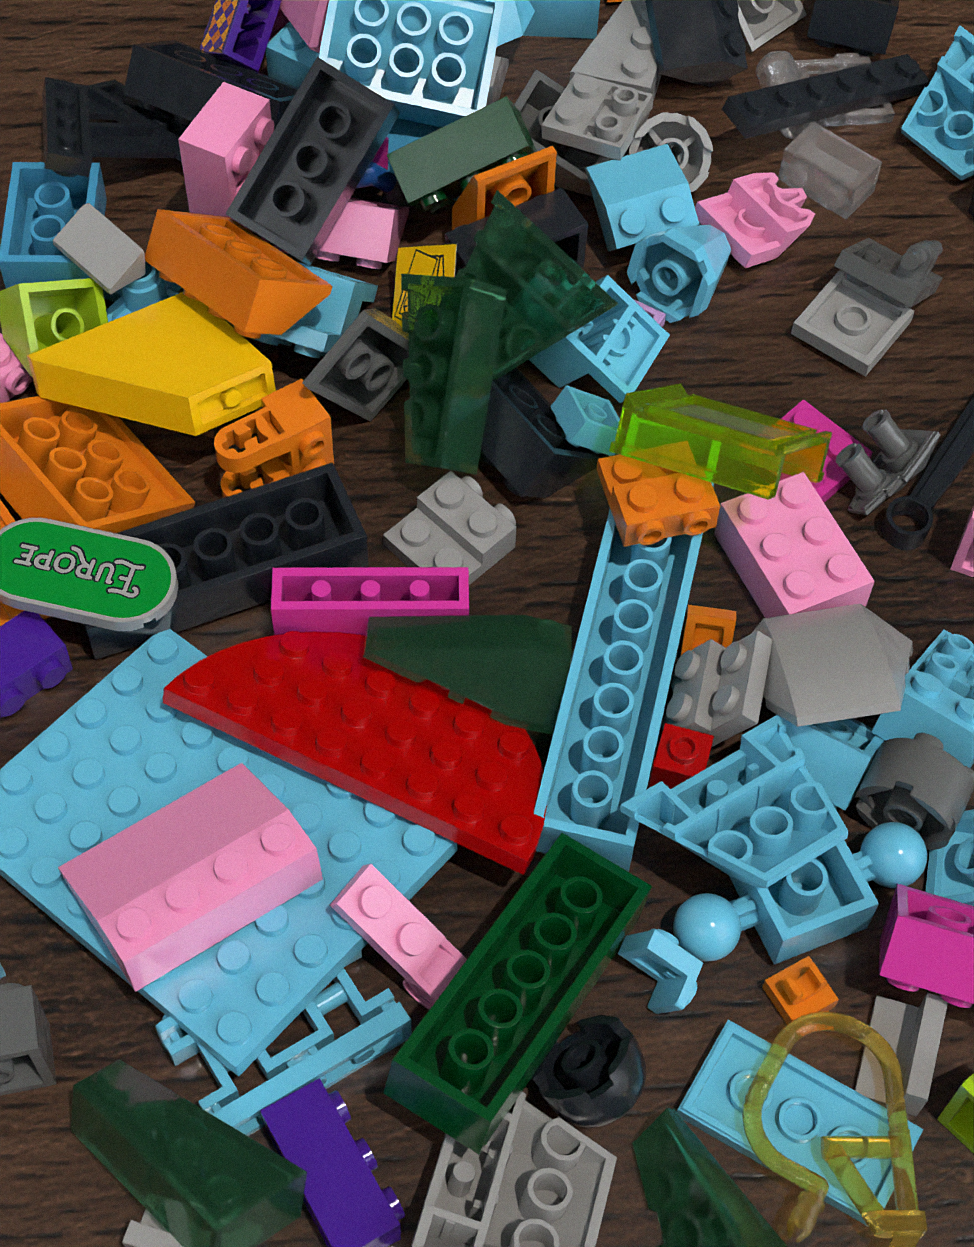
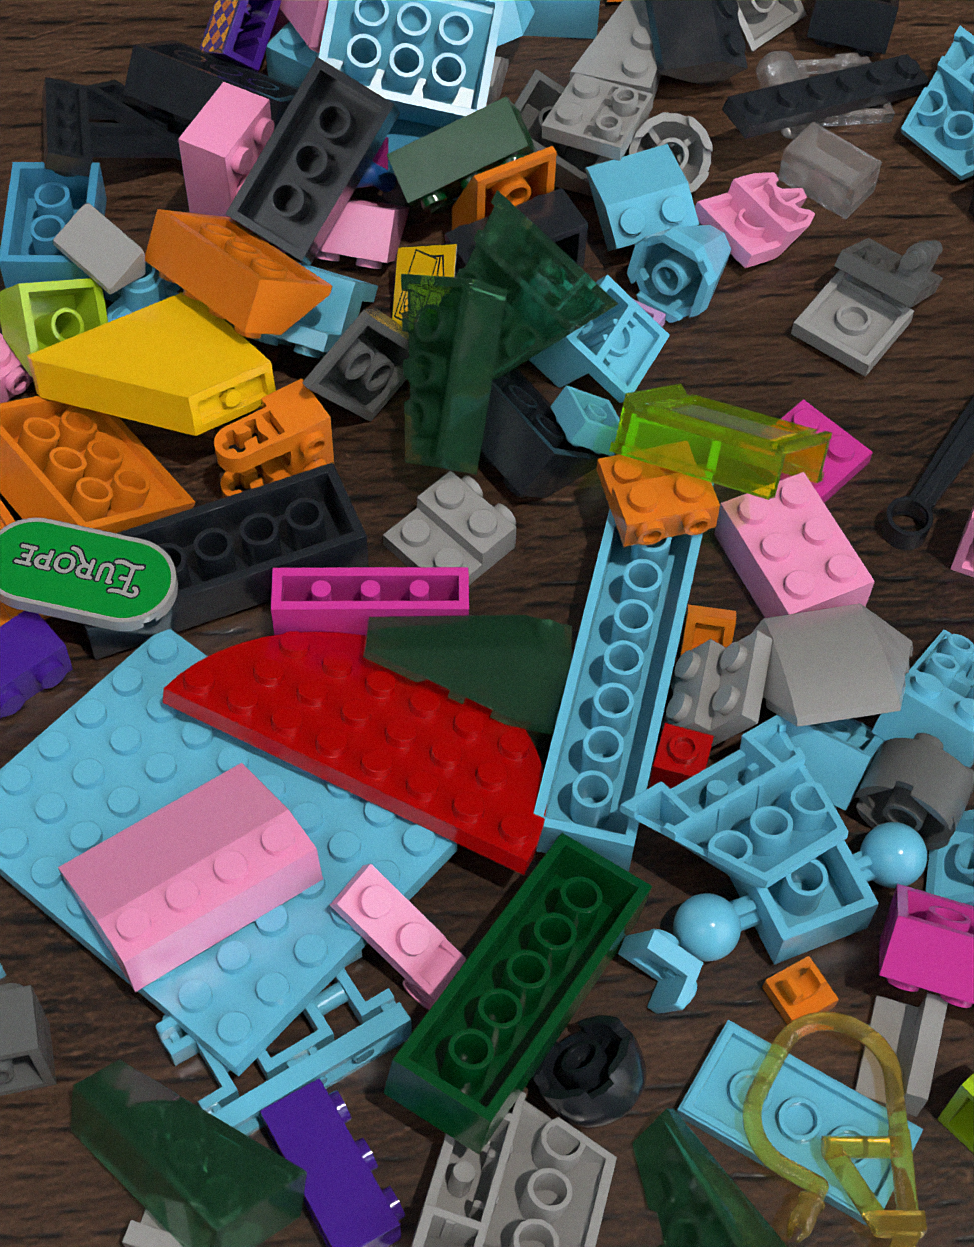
dark grey connector [836,409,940,515] -> none

